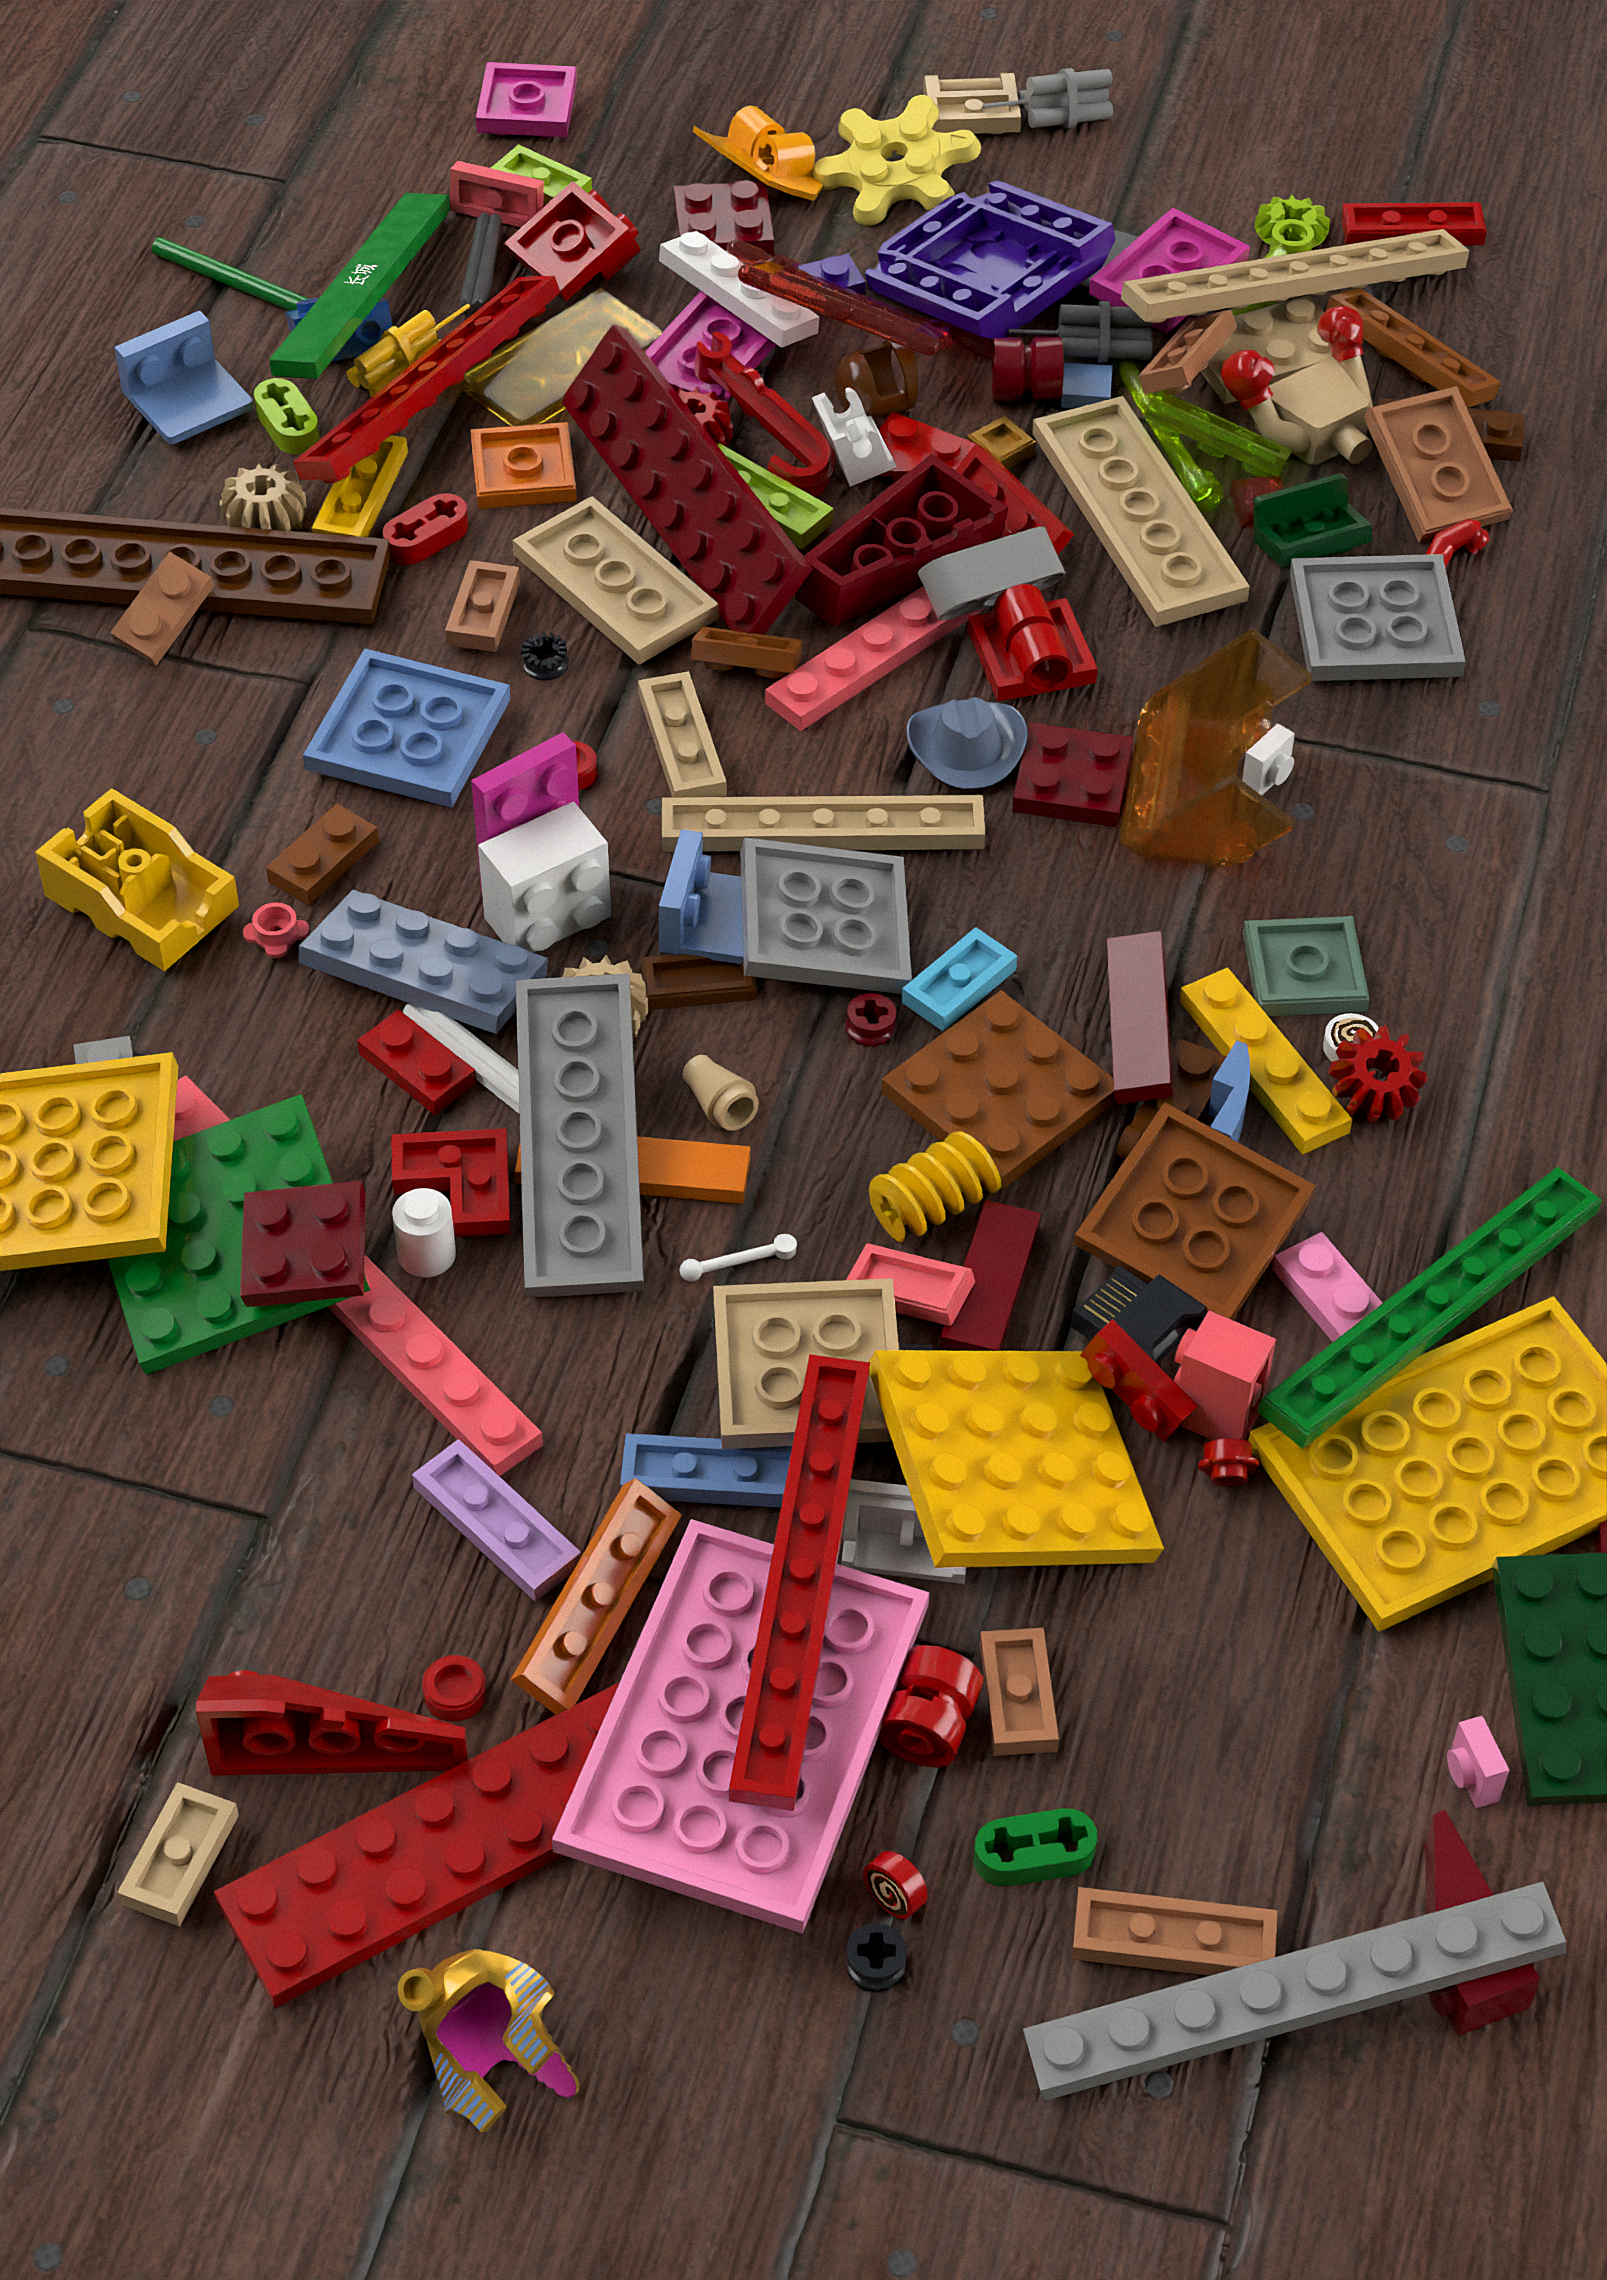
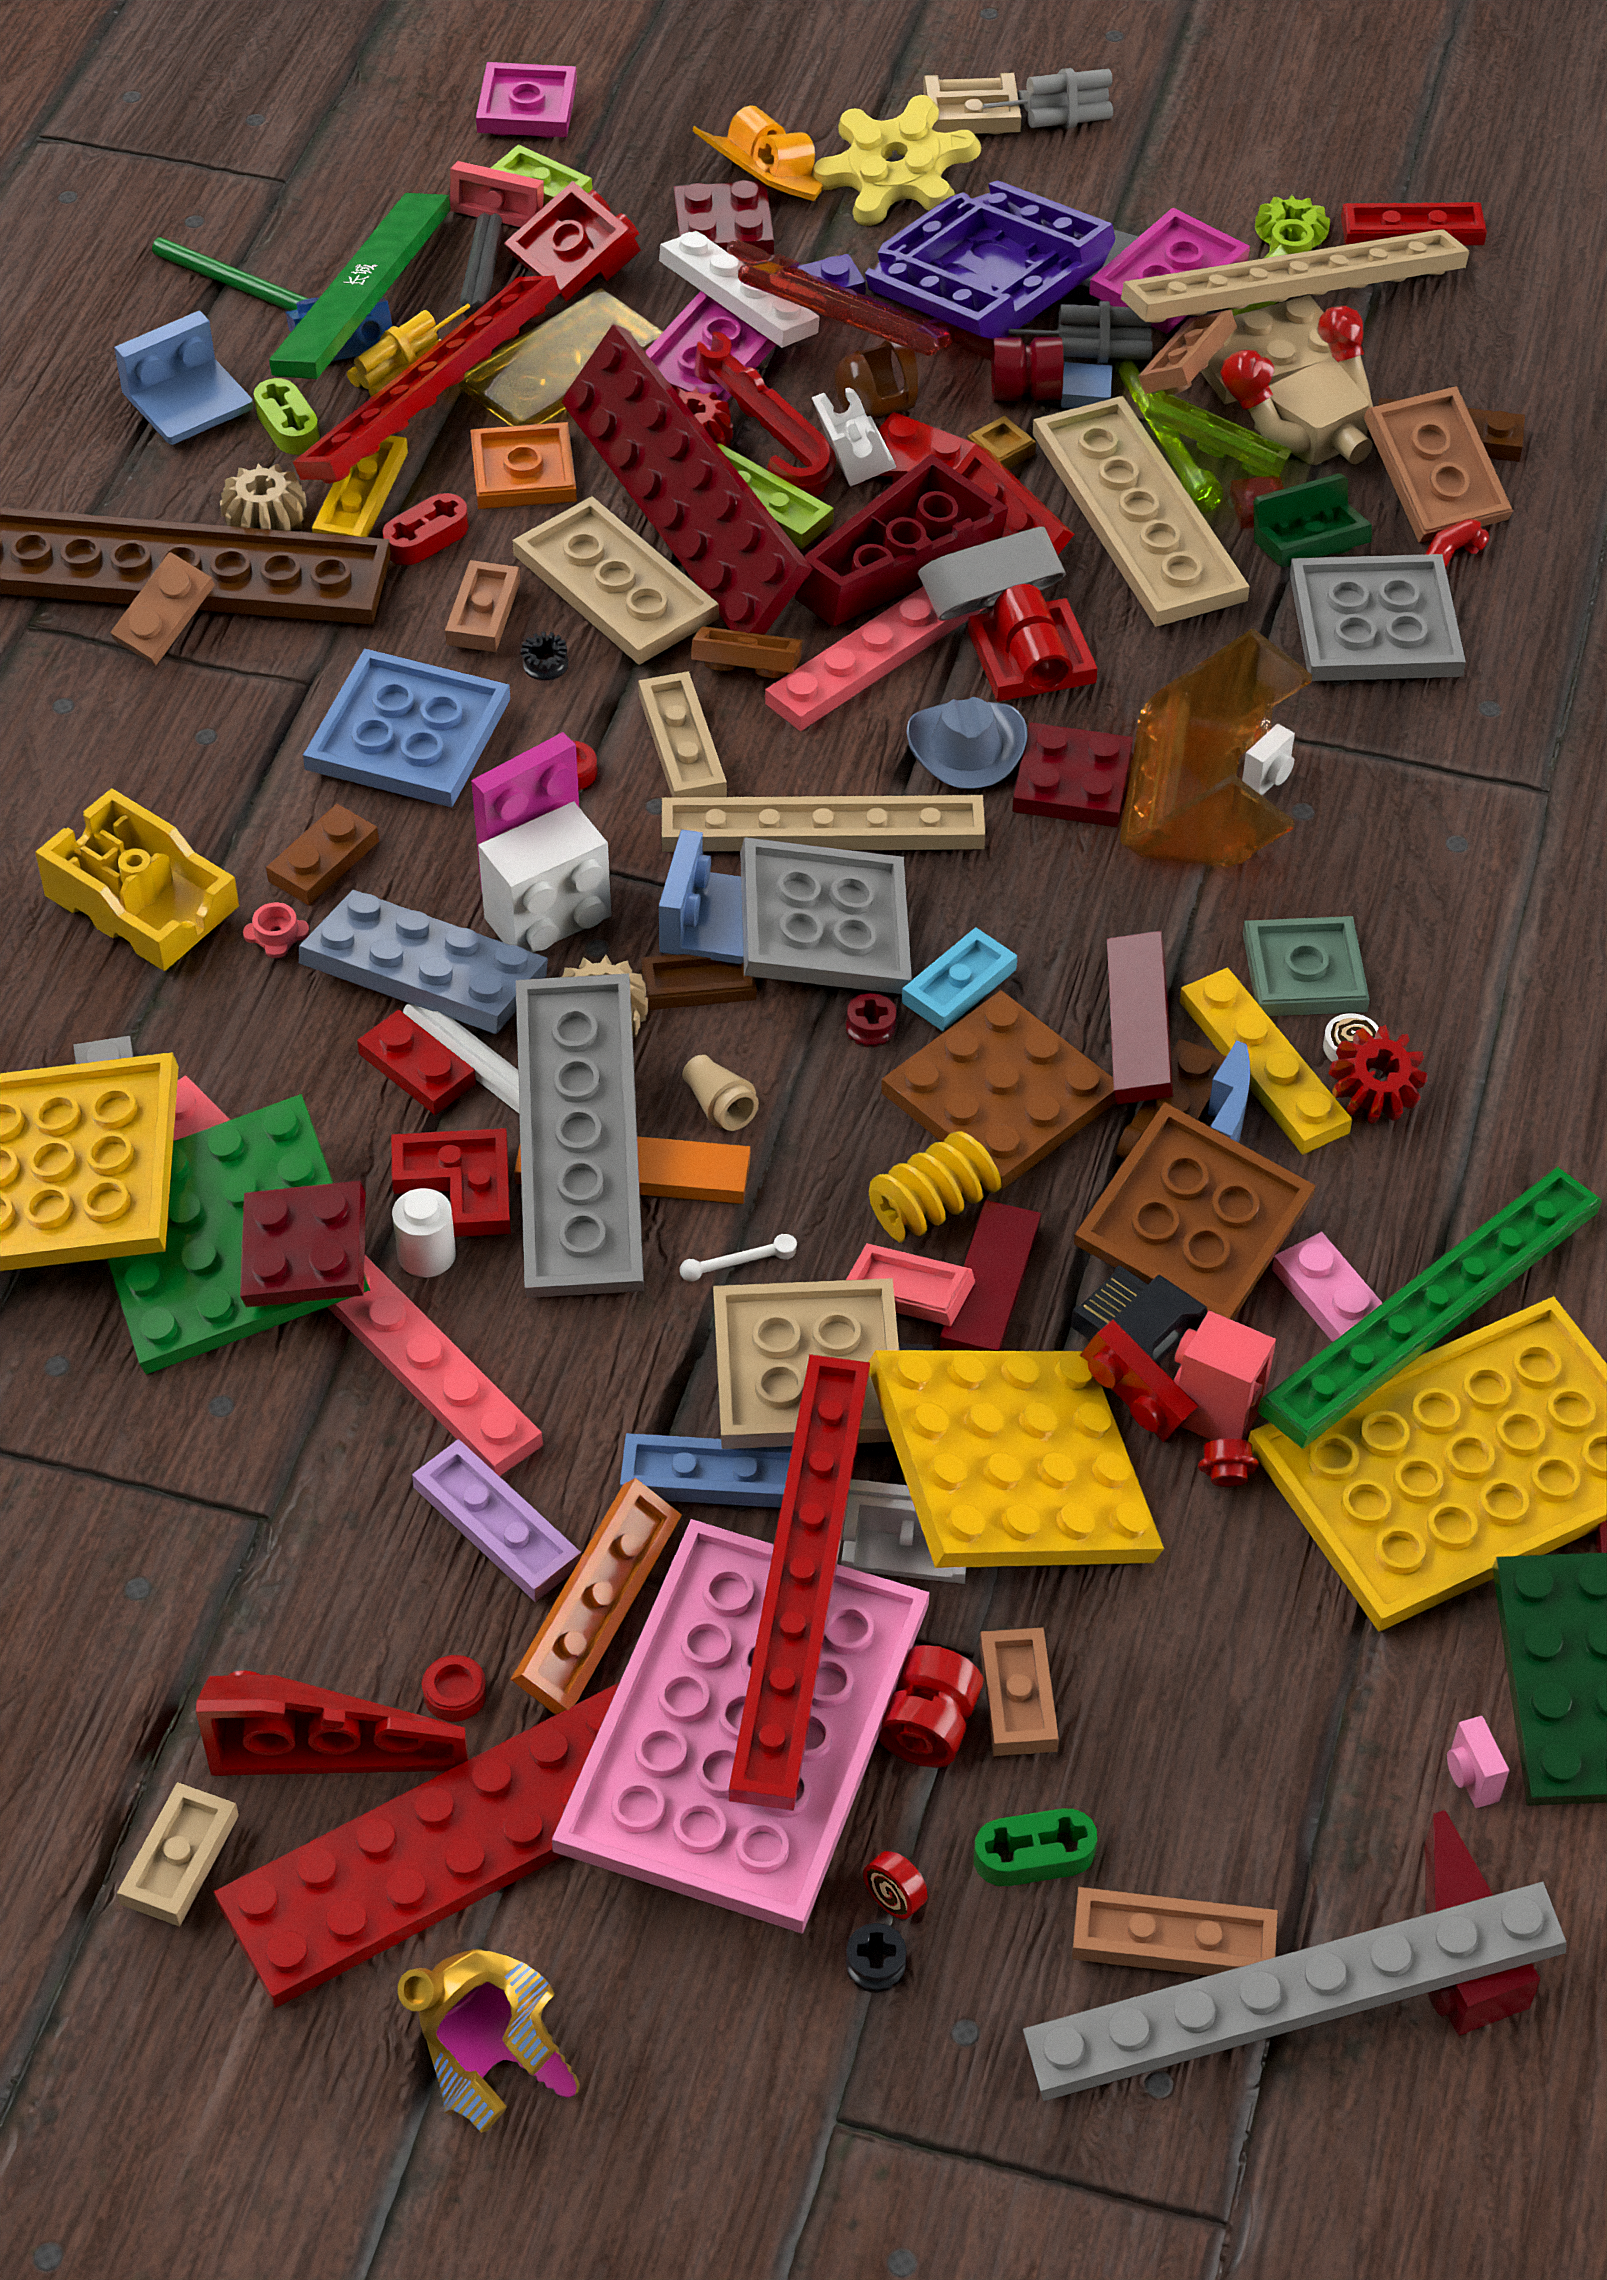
dark orange plate [1325,288,1502,408] -> none

